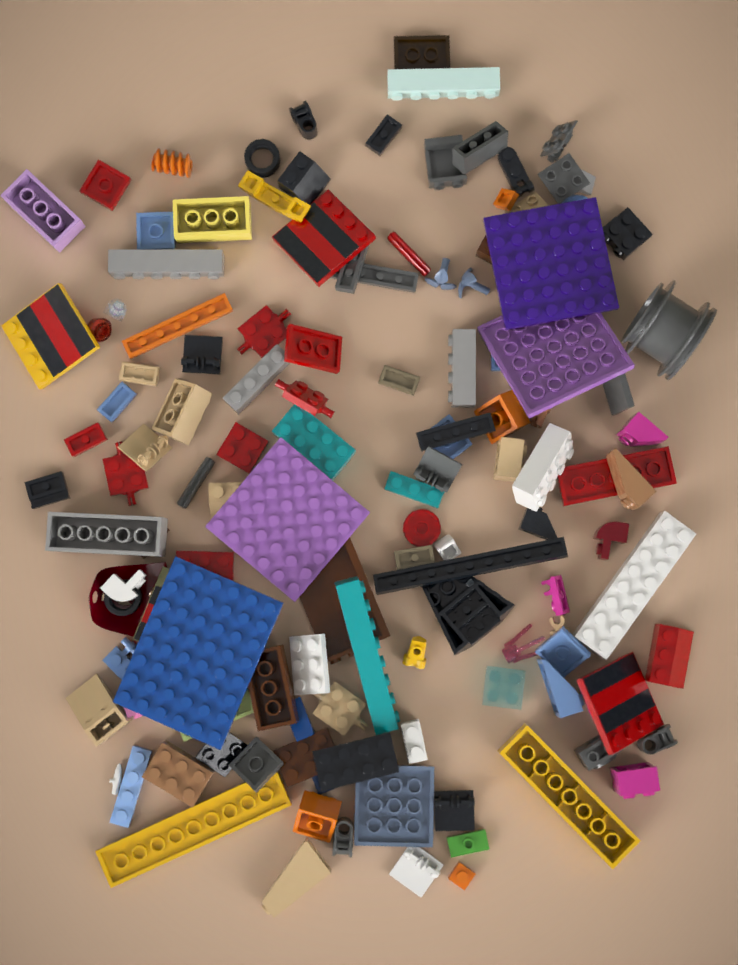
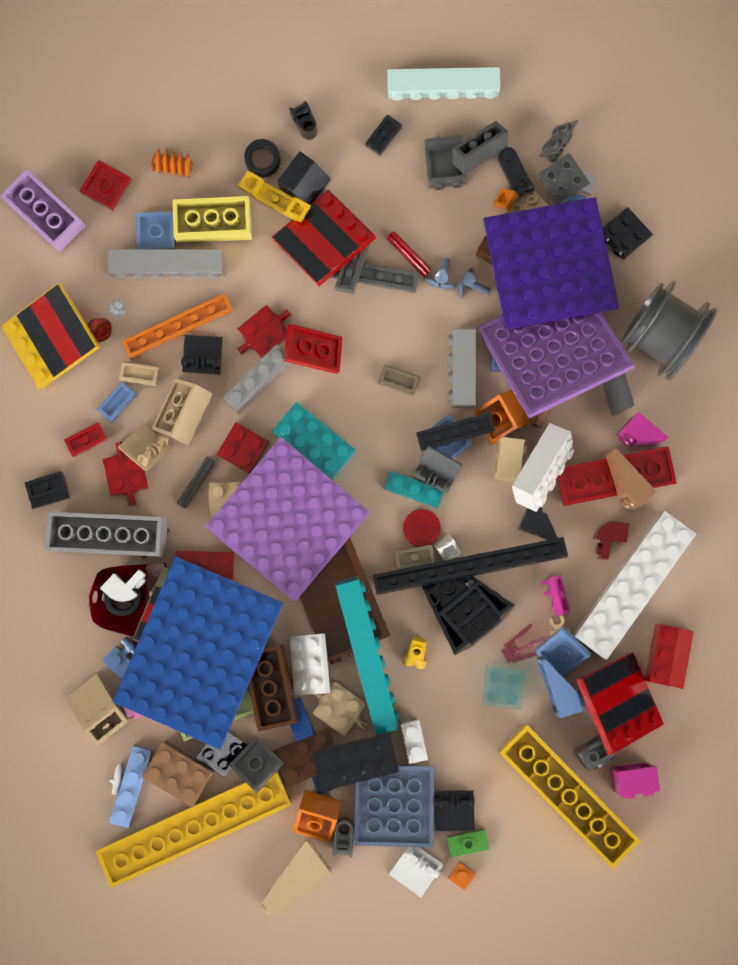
red plate [275,379,335,418] -> none
dark brown plate [394,35,450,69] -> none
dark grey piece [637,724,678,755] -> none

